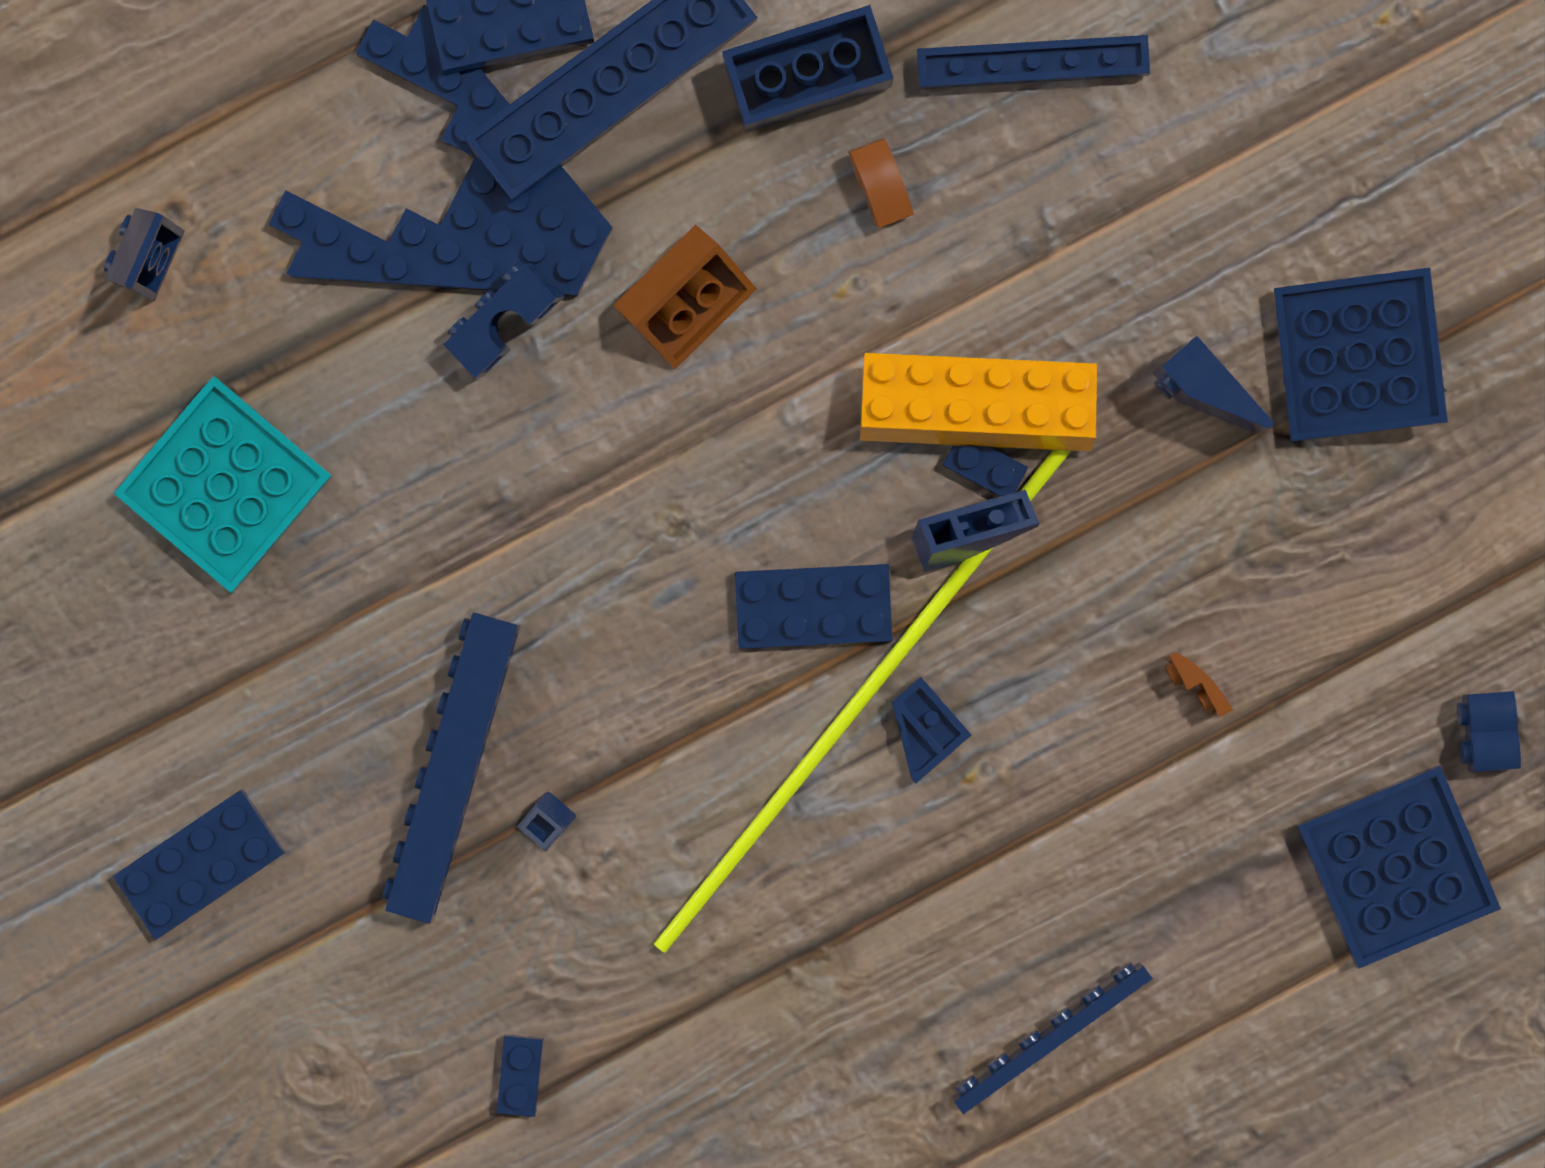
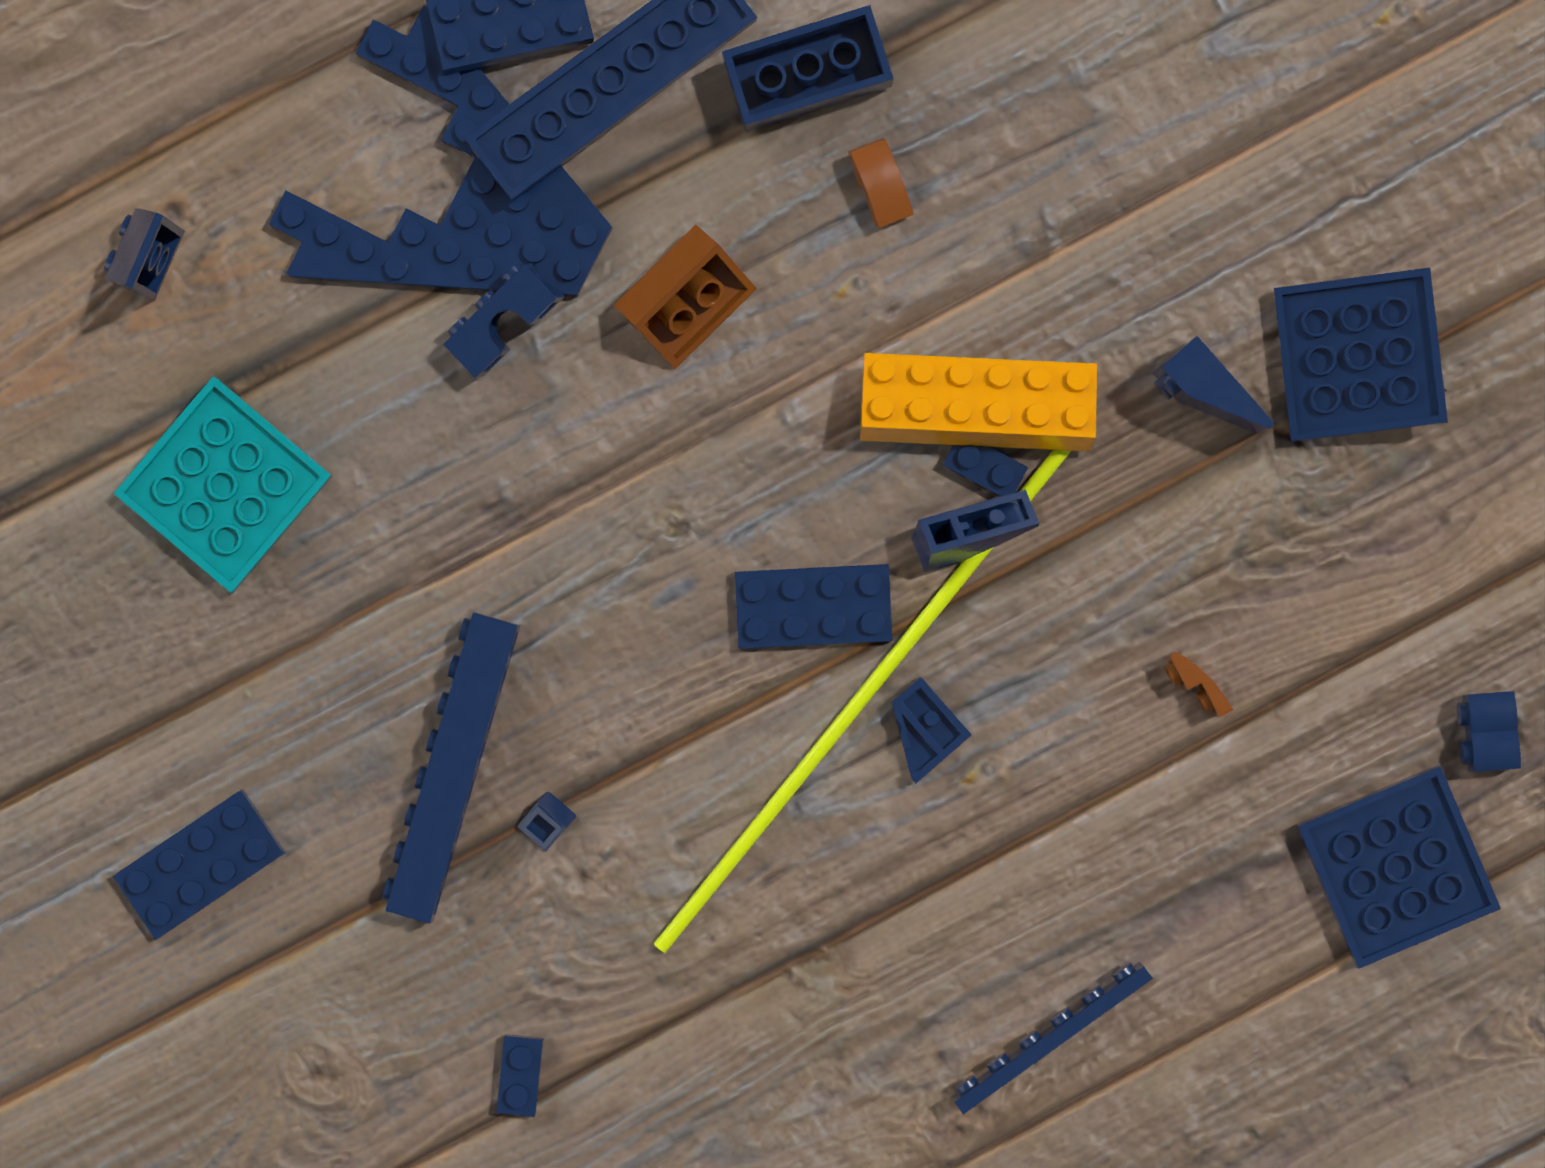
dark blue plate [917,35,1150,90] -> none

